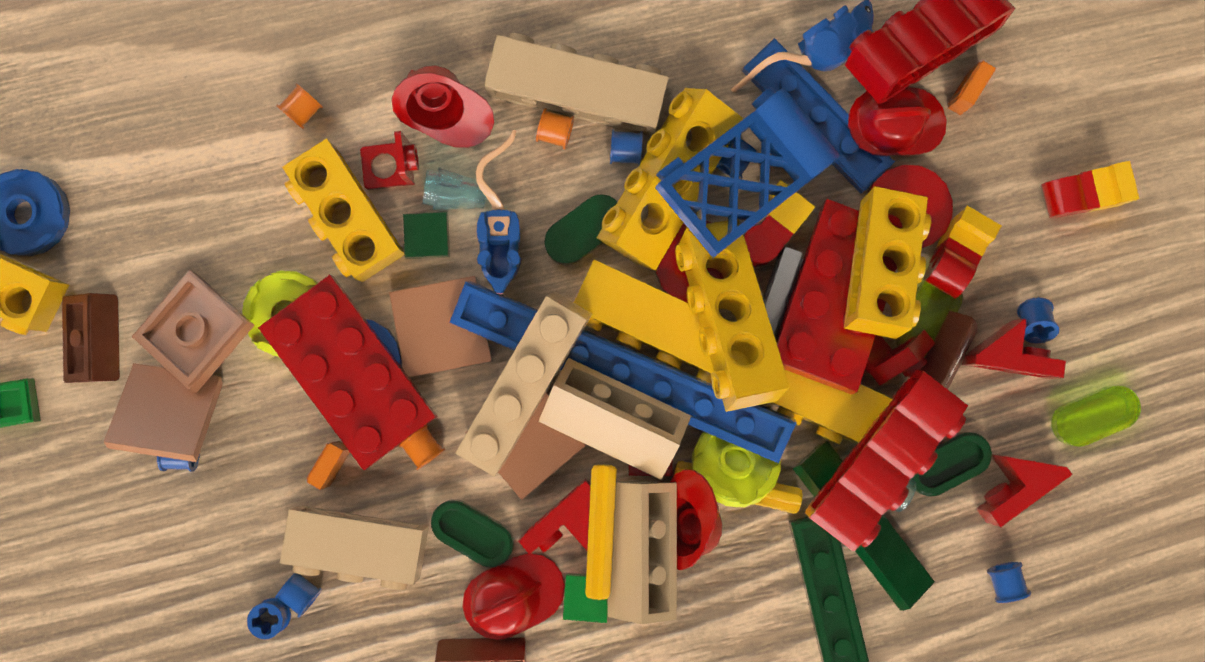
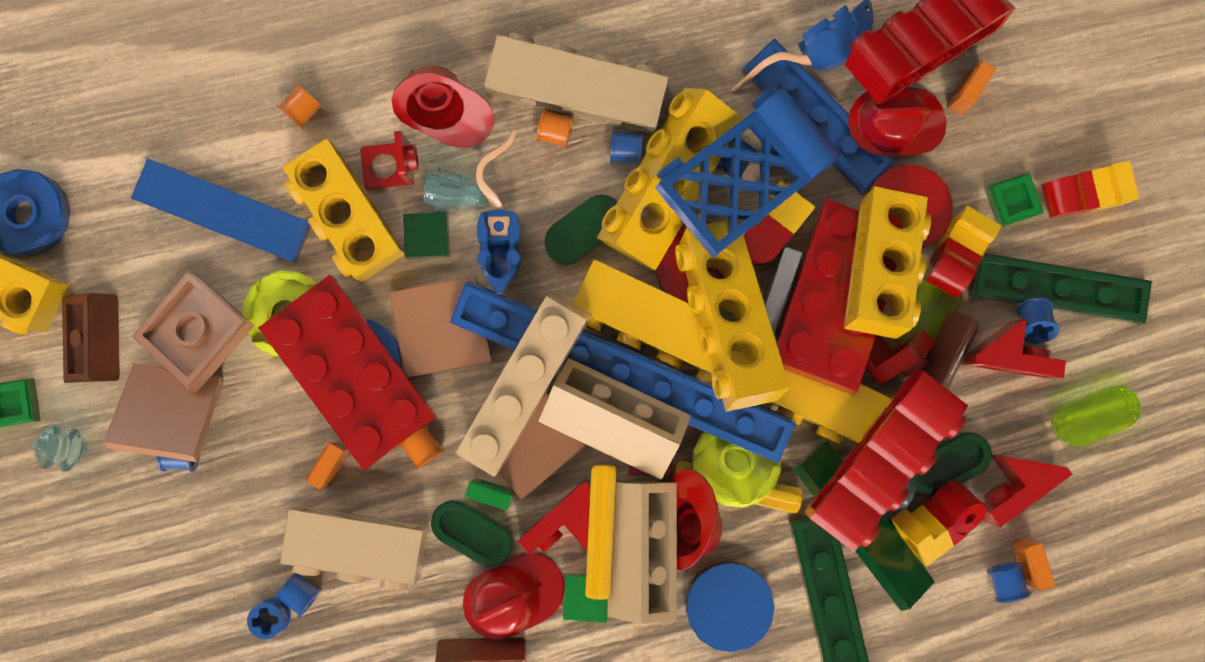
none -> clear light blue wheel [31,425,87,472]
none -> blue tile [131,158,311,263]
none -> green tile [464,478,515,511]
none -> blue tile [685,561,775,653]
none -> leg [892,481,987,567]
none -> dark green tile [969,253,1152,325]
none -> green tile [984,172,1044,228]
none -> orange tile [1011,537,1056,591]

